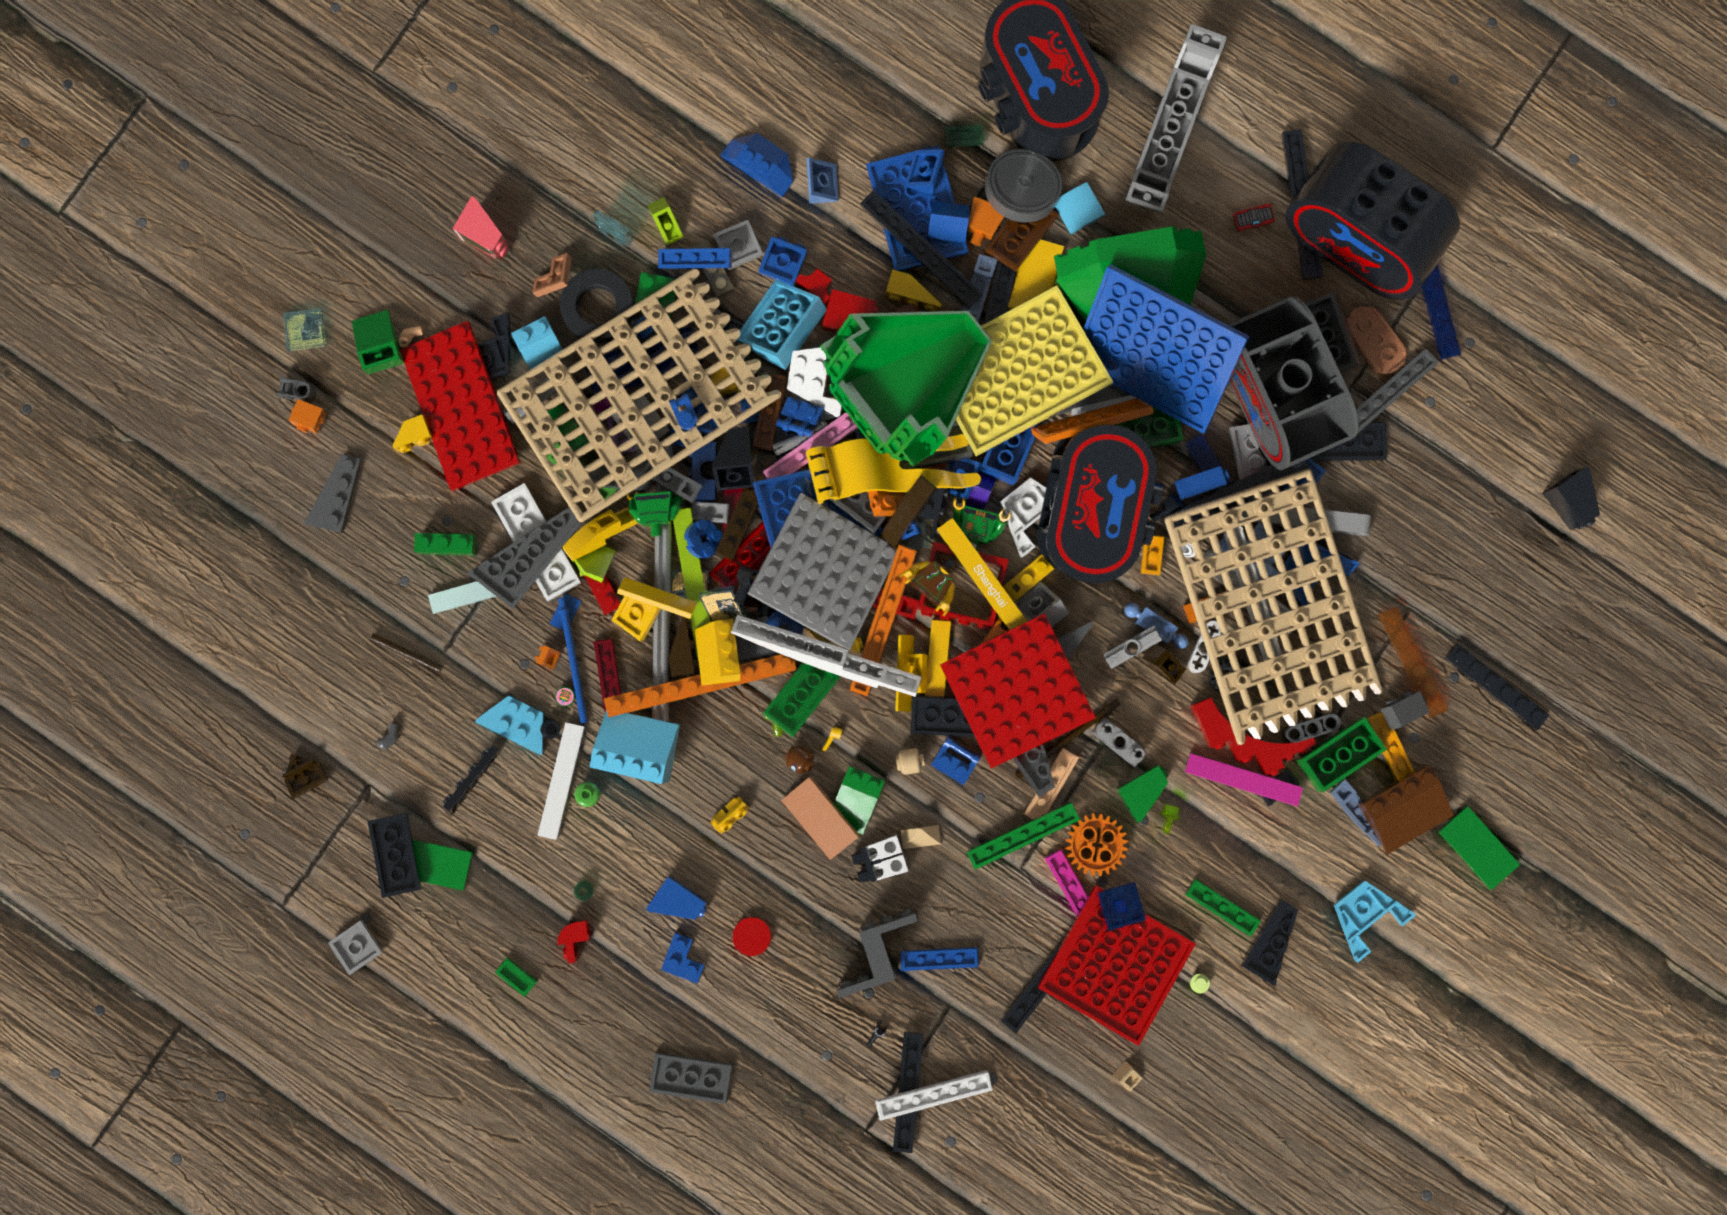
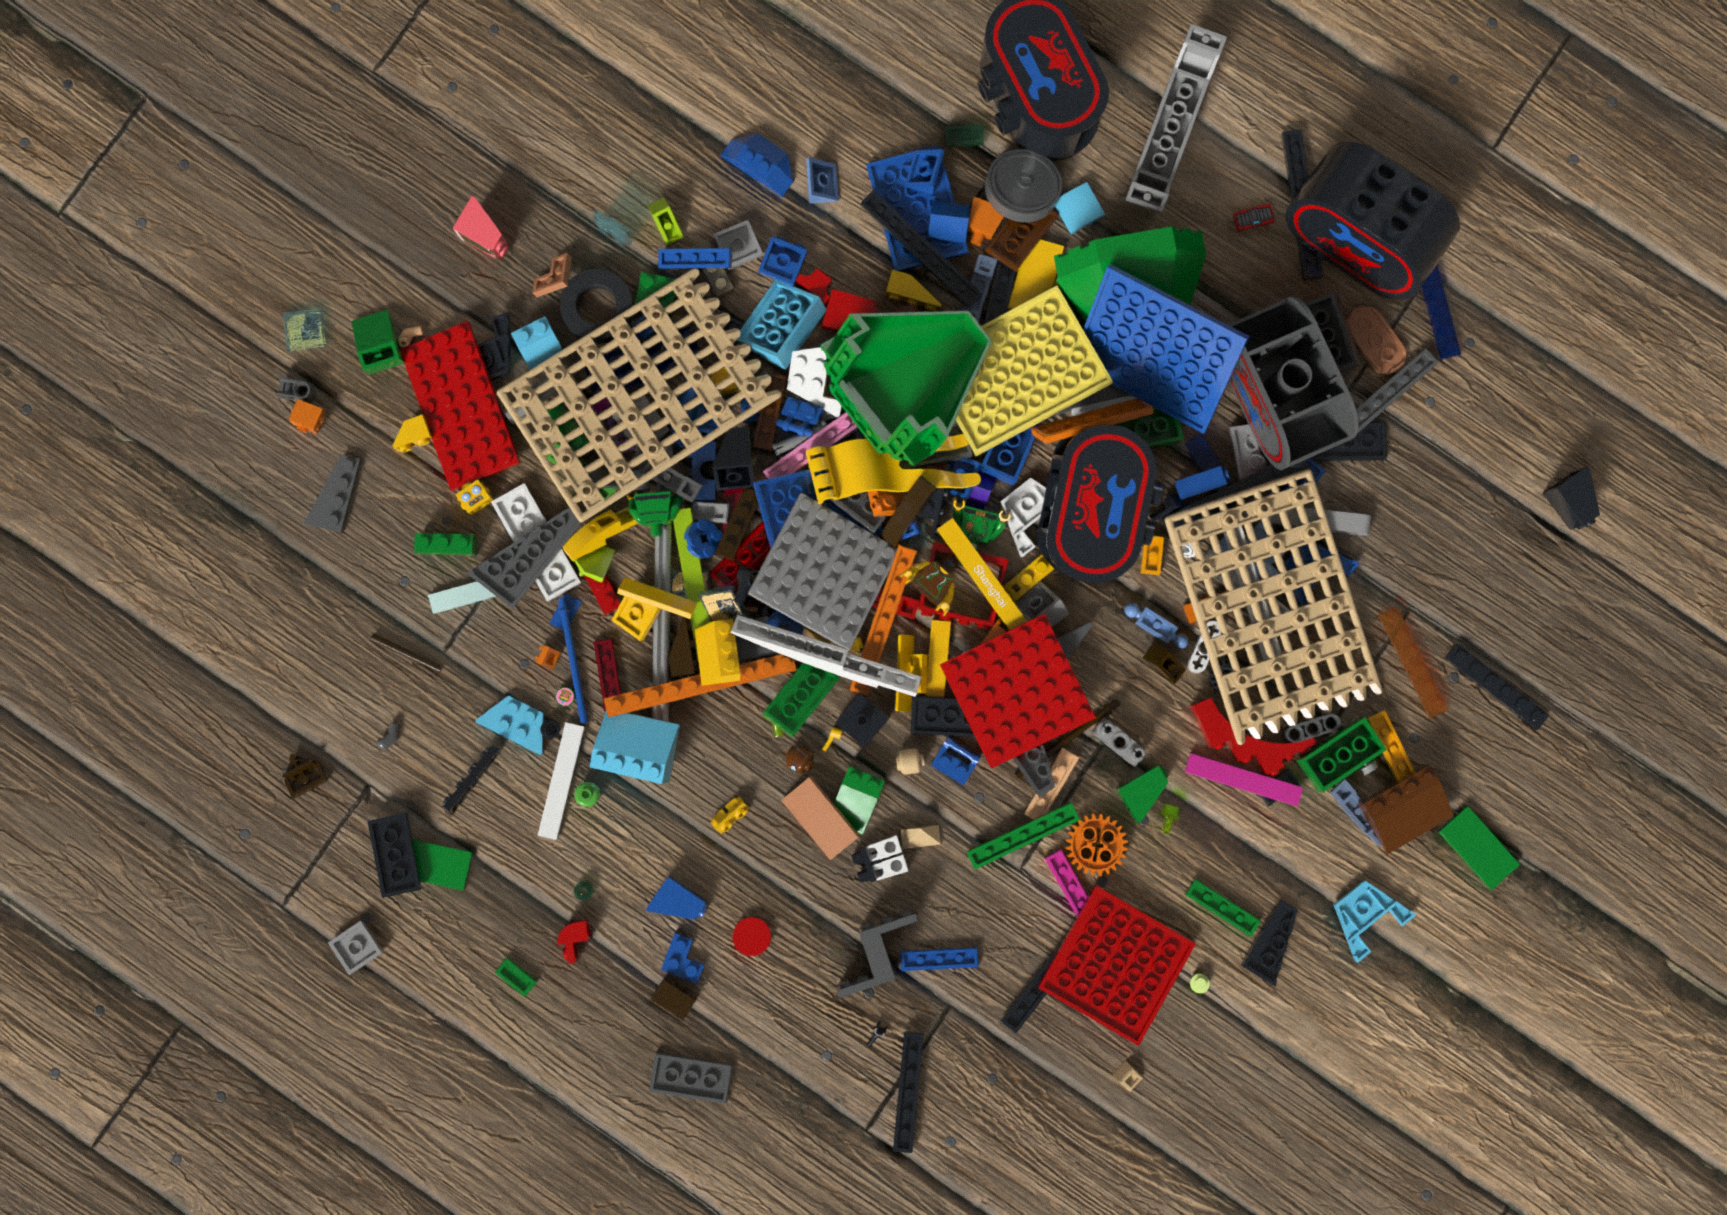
blue plate [669,393,697,430] -> none
white tile [875,1070,993,1121] -> none
clear blue tile [1097,882,1146,931] -> none
light grey piece [1103,626,1162,669] -> none
dark grey brick [1380,690,1430,730] -> none
none -> yellow head [455,479,493,515]
none -> dark brown brick [650,977,697,1021]
none -> black brick [835,694,889,748]
none -> light grey plate [1360,760,1378,775]

